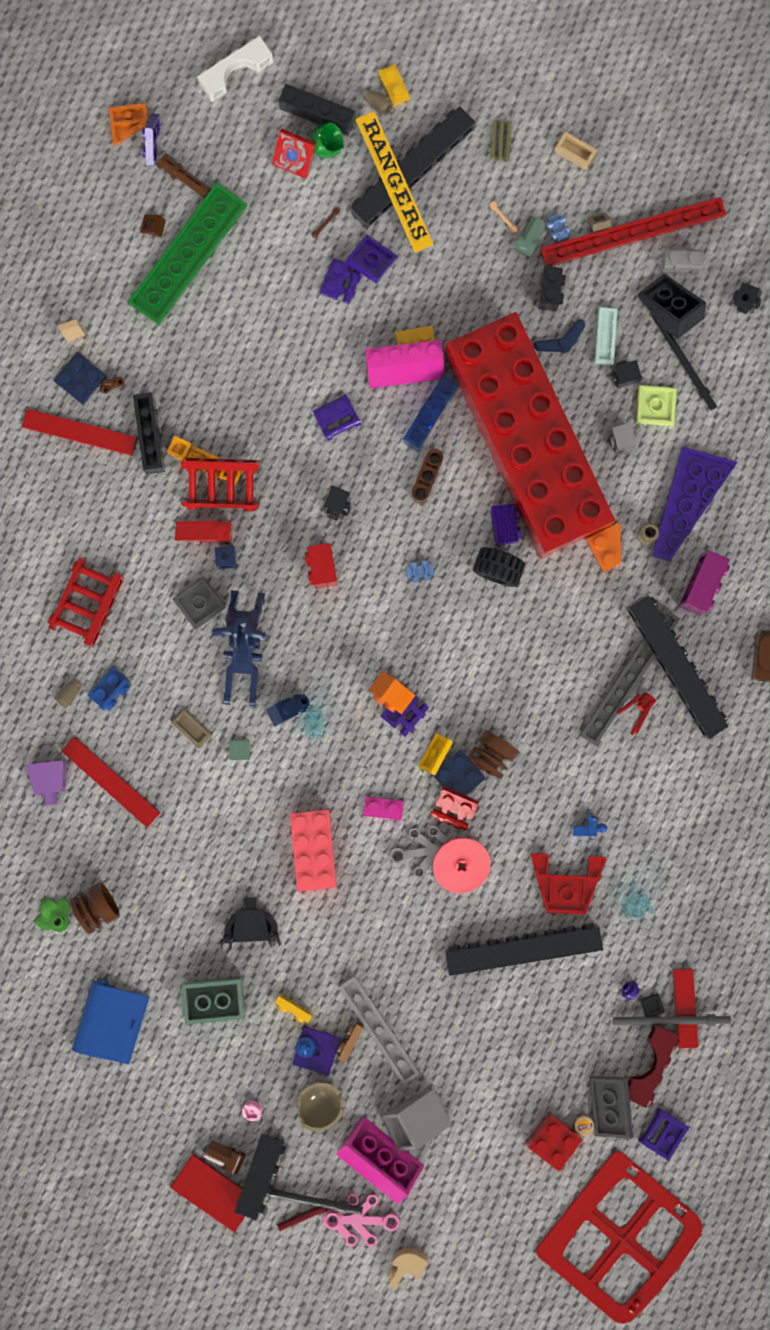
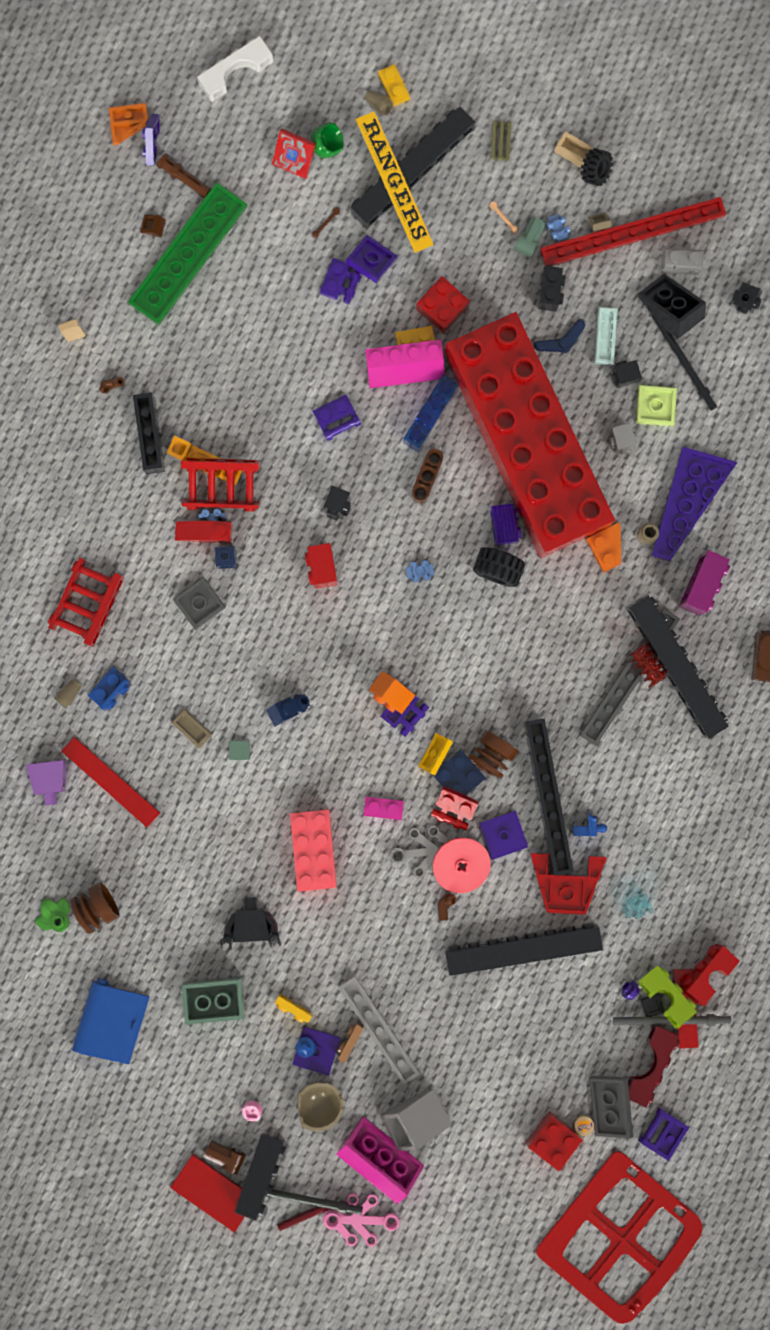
red tile [22,409,138,456] -> none
dark blue plate [53,352,107,405] -> none
dark blue piece [212,590,267,707] -> none
black brick [278,83,356,136] -> none
clear light blue brick [303,711,325,739] -> none
tan brick [387,1248,429,1289] -> none
red plant [617,692,656,735] -> none
none -> medium blue piece [198,509,227,521]
none -> red brick [416,276,470,334]
none -> reddish brown arm [437,893,457,921]
none -> dark purple plate [479,811,528,860]
none -> black brick [523,718,574,876]
none -> black tyre [581,148,613,186]
none -> clear red piece [627,644,667,688]
none -> lime arch [638,965,697,1029]
none -> red arch [681,944,740,1006]

